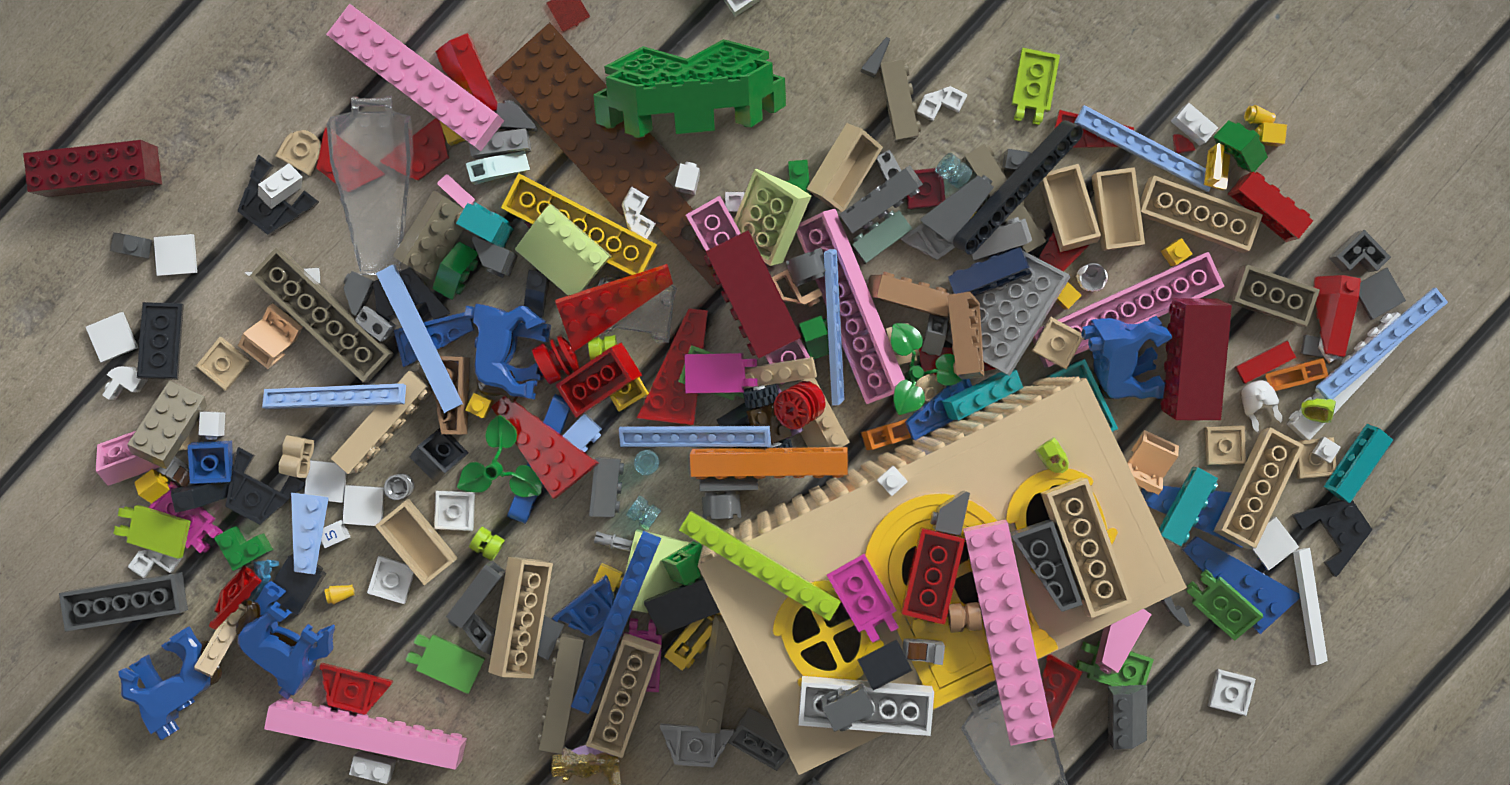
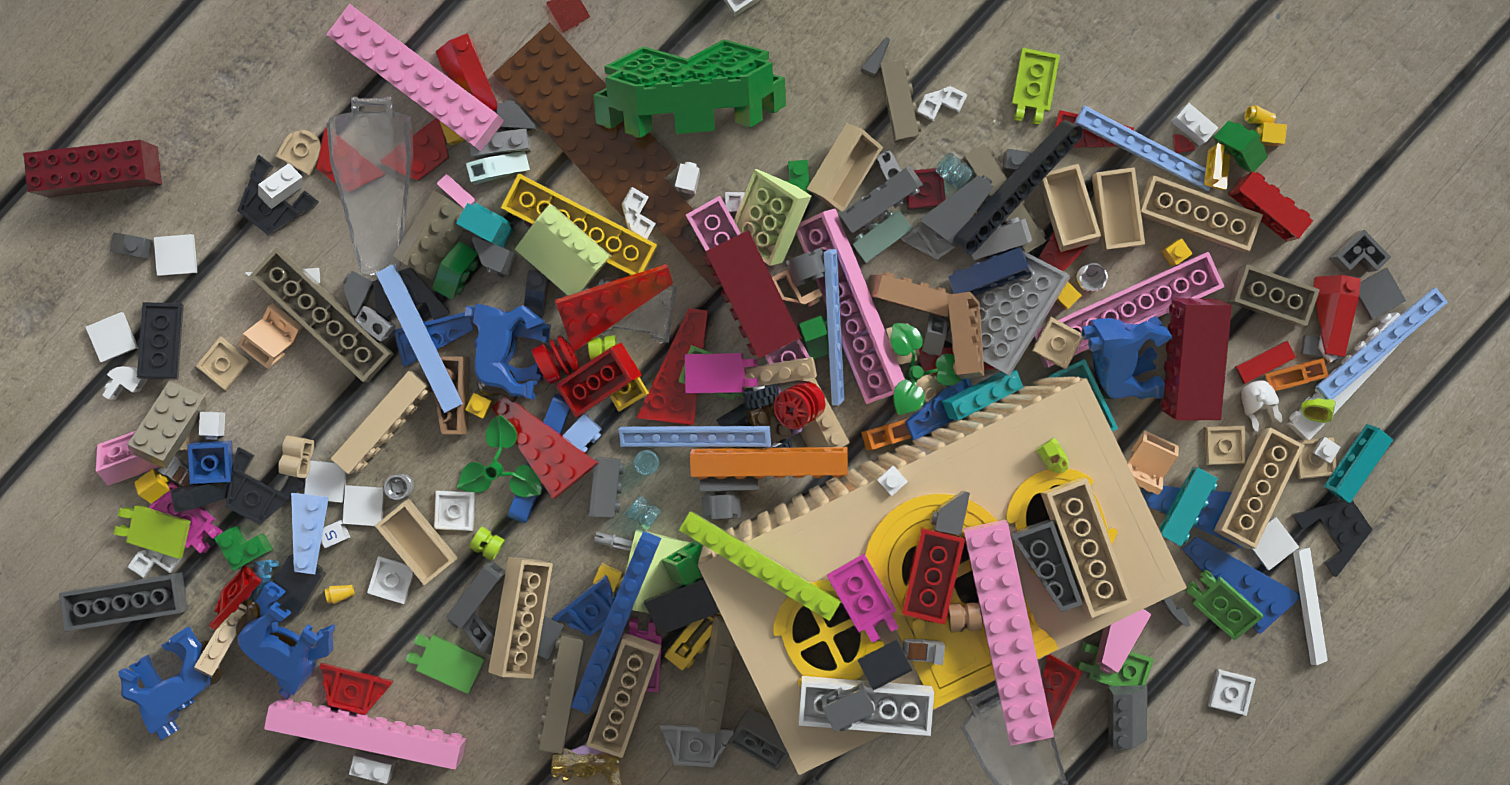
light blue tile [262,384,406,409] -> none
black slope [409,428,469,484] -> none

